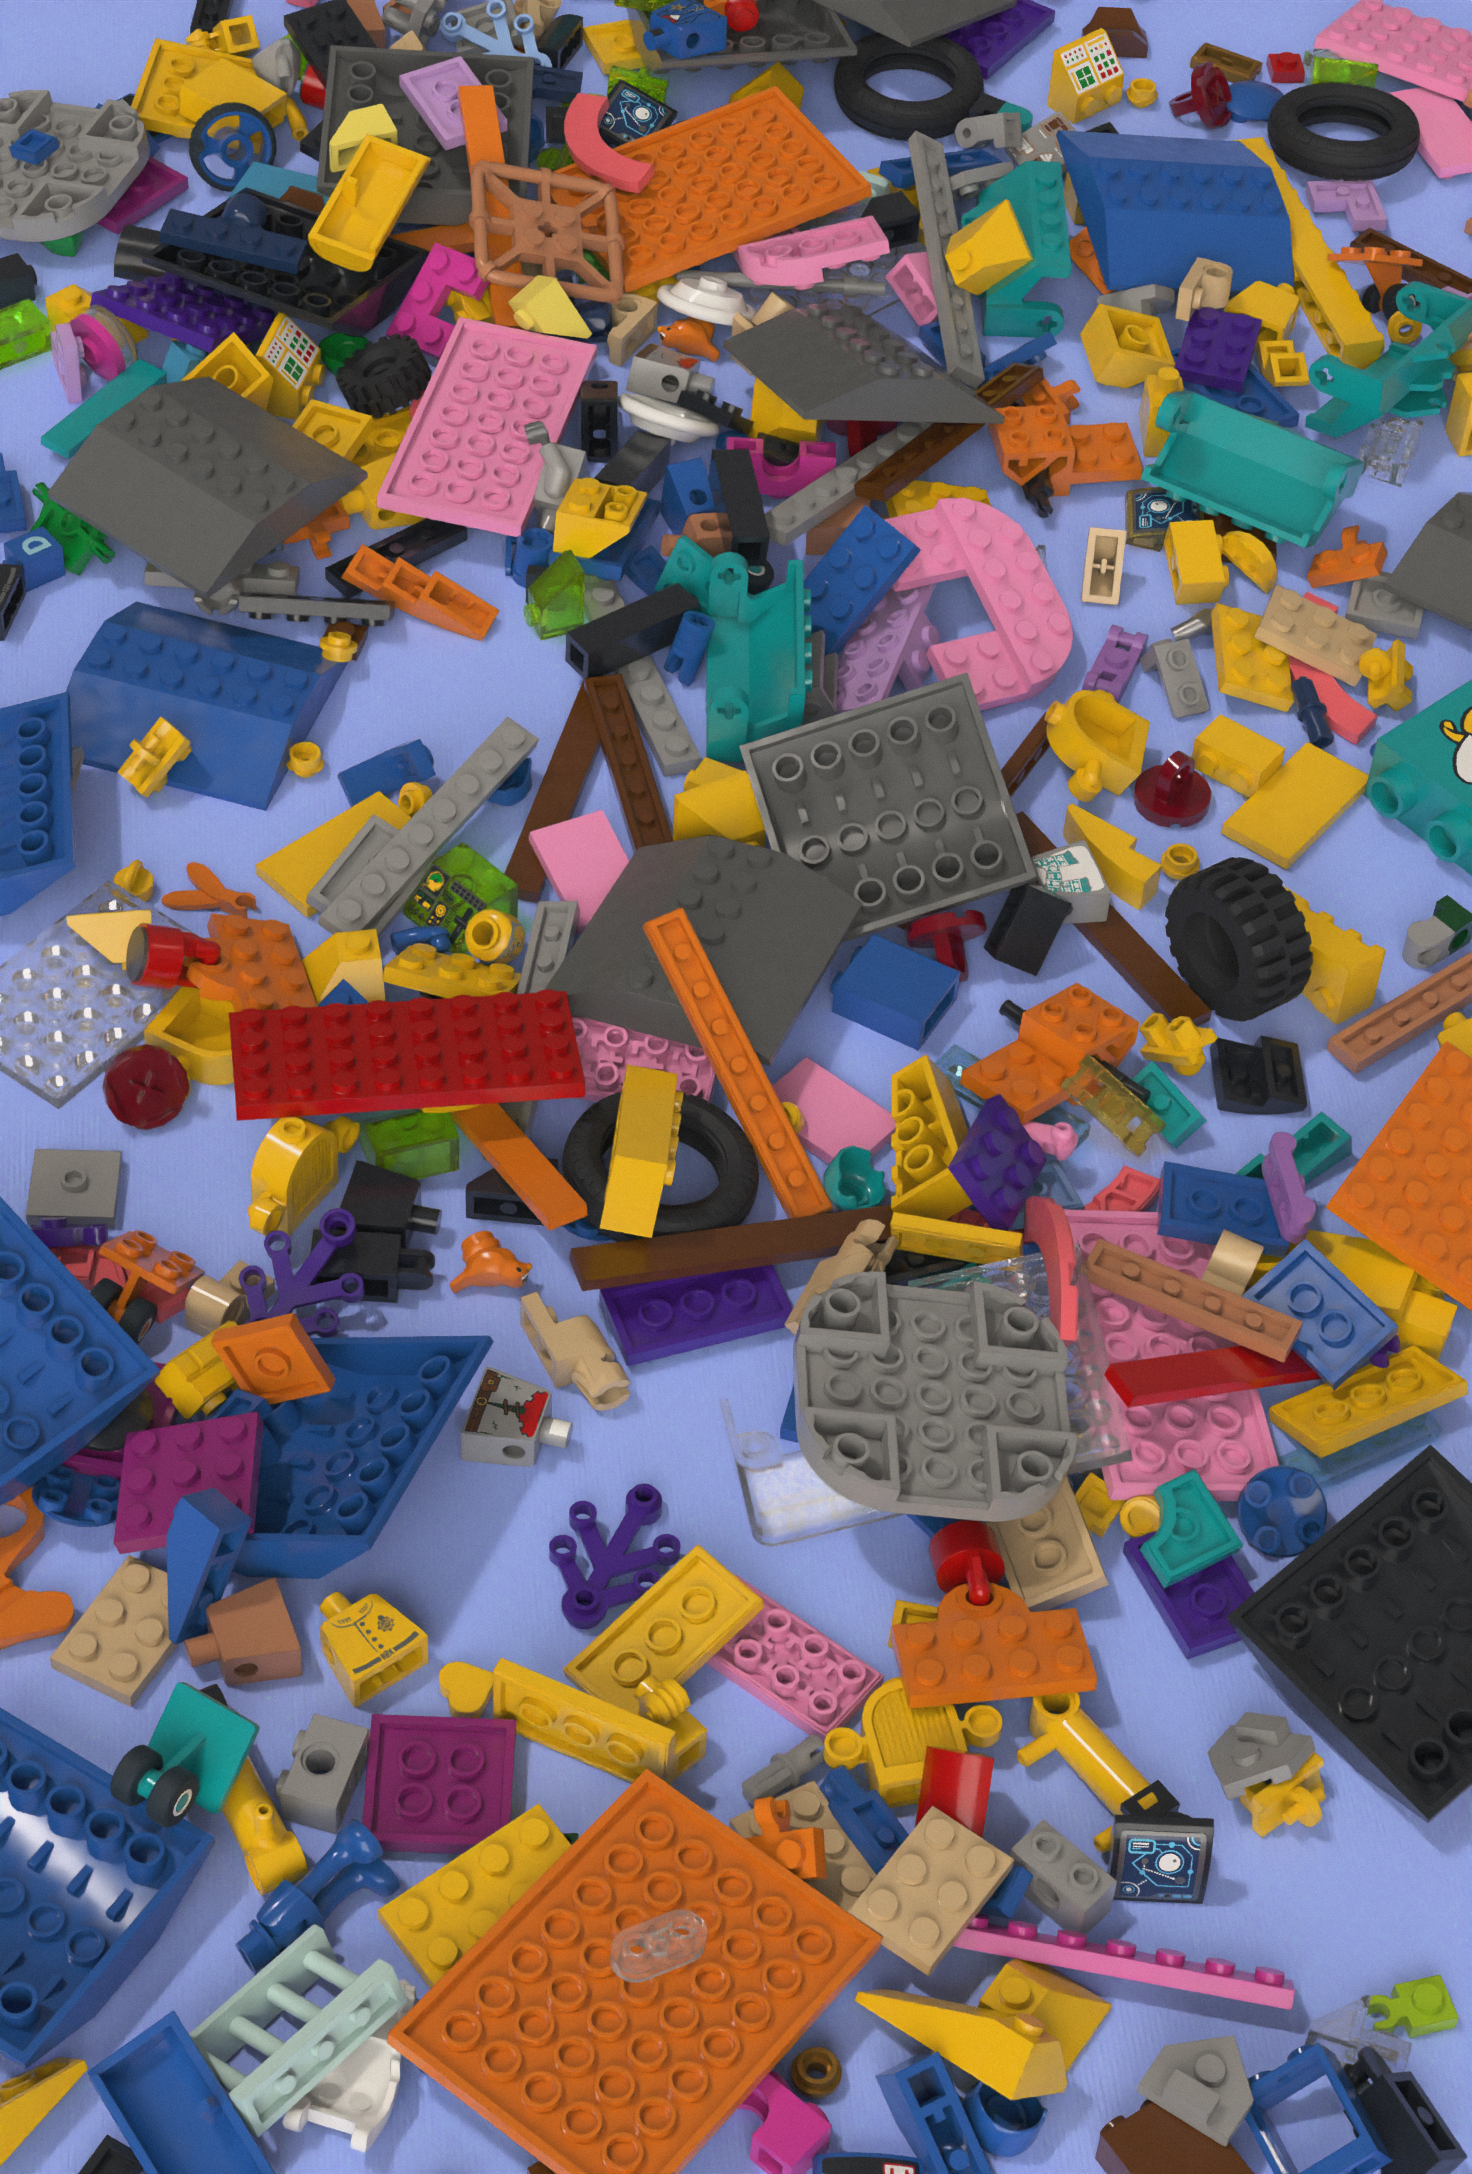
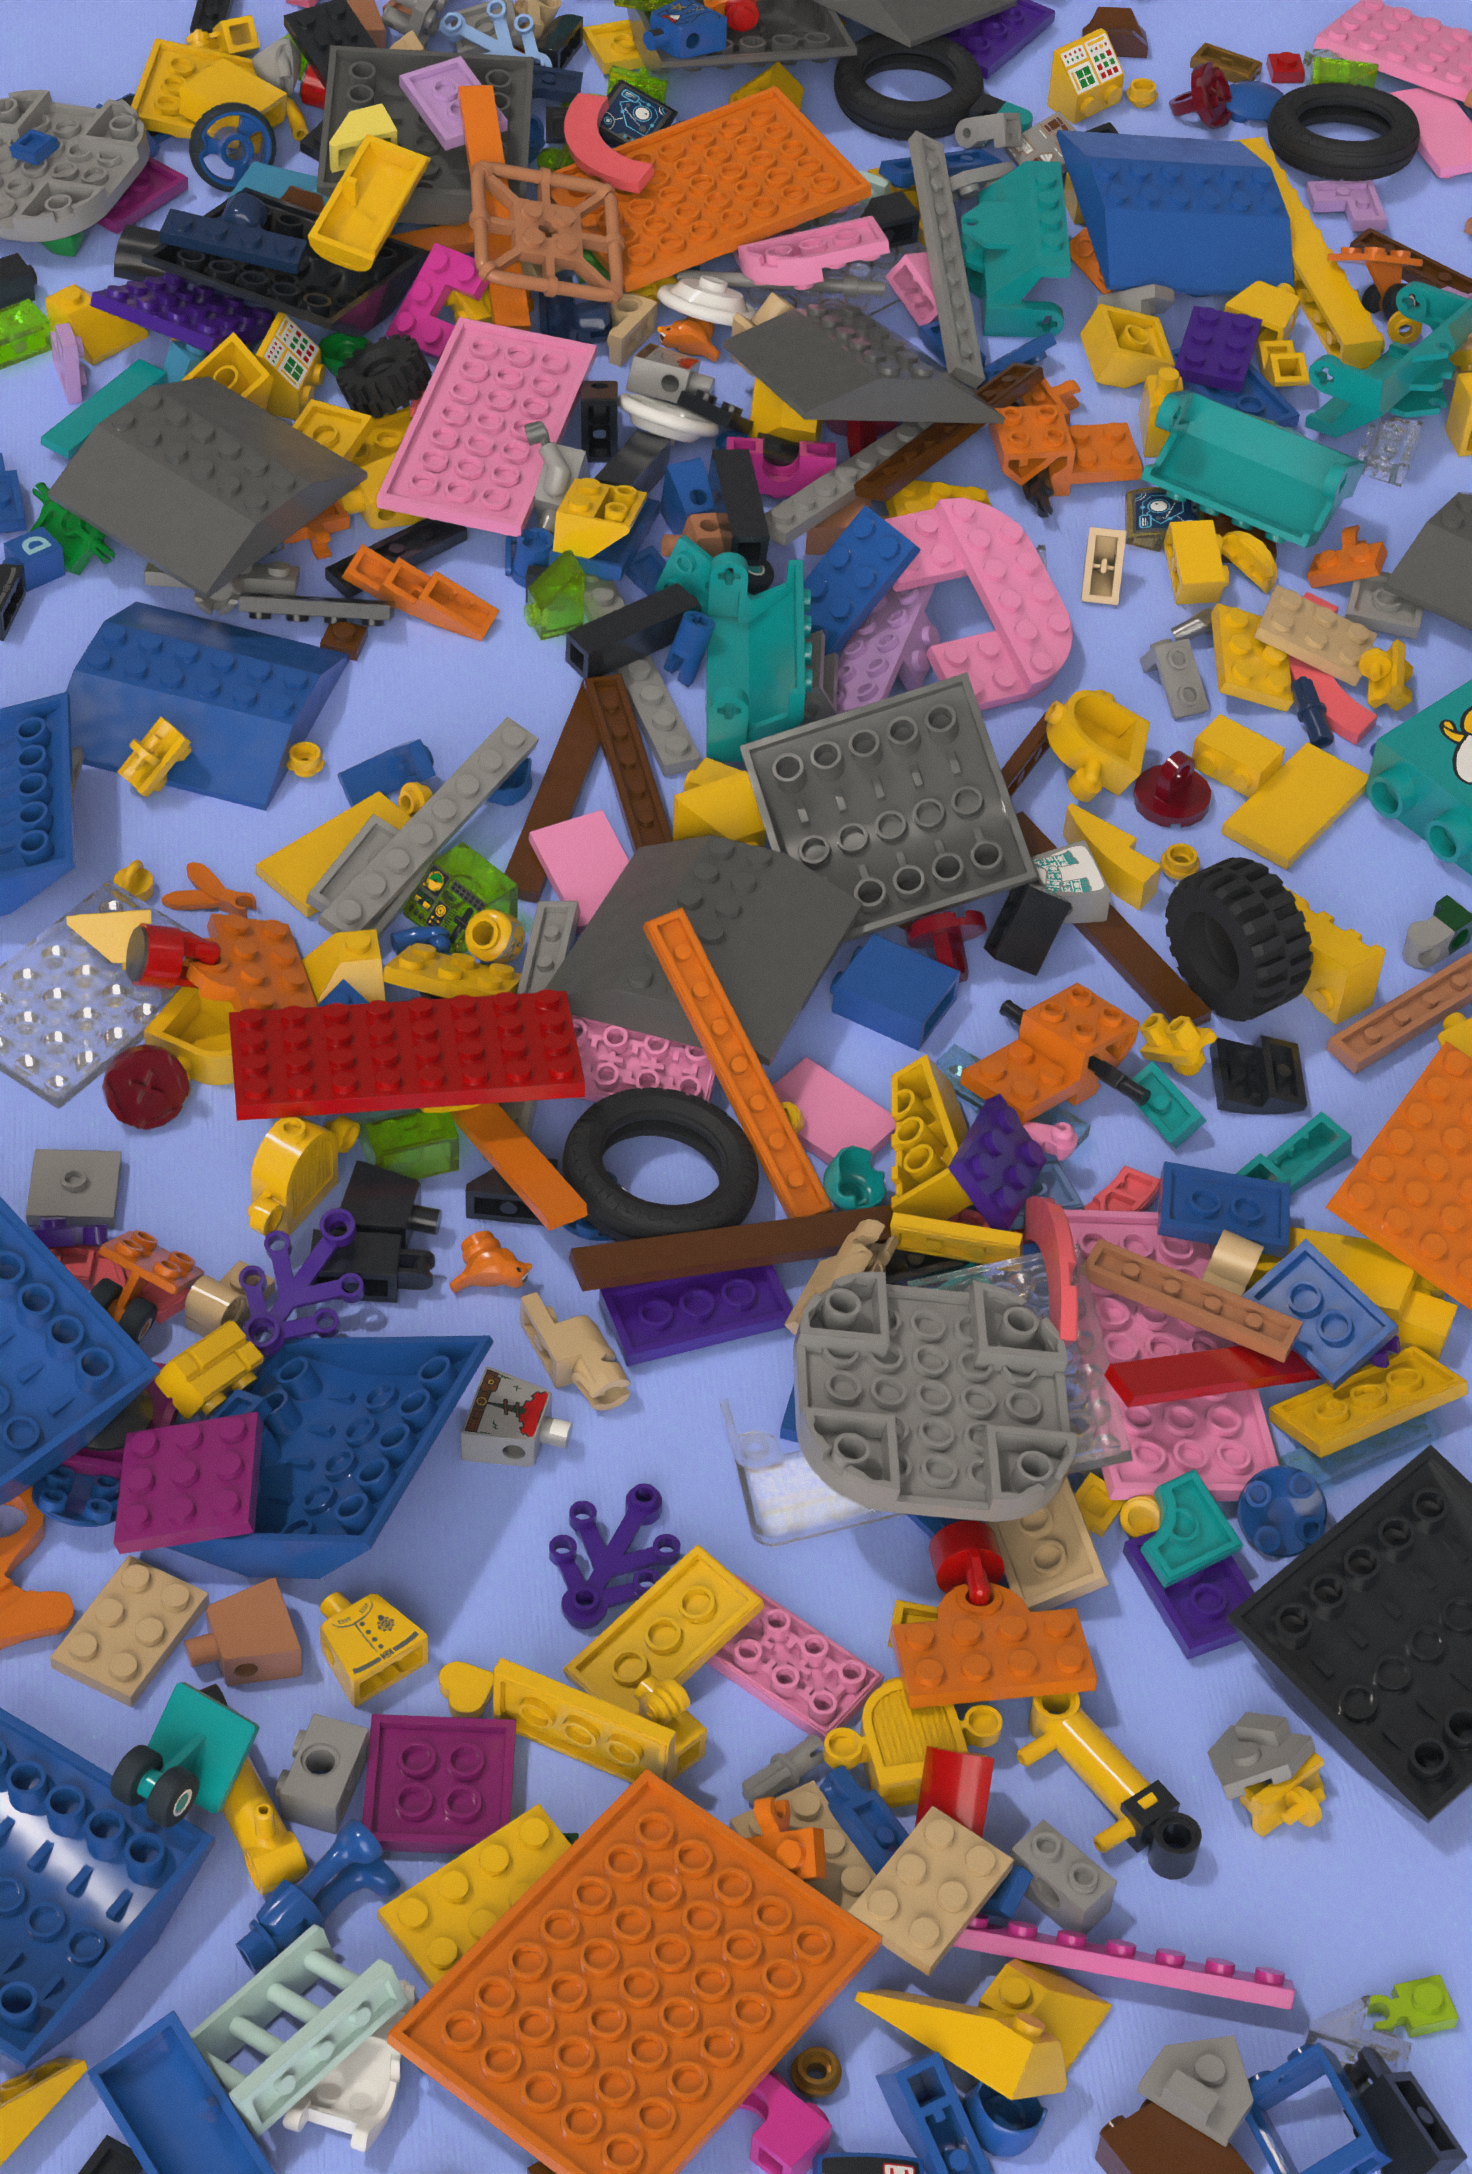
dark pink piece [69,304,138,381] -> none
blue slope [166,1487,252,1644] -> none
orange plate [211,1313,336,1405] -> none
yellow plate [319,632,358,662] -> none
light yellow slope [508,275,592,339] -> none
yellow wedge [600,1064,684,1238] -> none
clear plate [610,1909,708,1983] -> none
yellow slope [945,199,1033,296] -> none
clear yellow plate [1059,1054,1166,1157] -> none
medium lavender plate [1082,624,1149,703] -> none
slope [1107,1814,1214,1904] -> none
tan plate [1175,257,1233,321] -> none
medium lavender plate [1261,1132,1316,1244] -> none

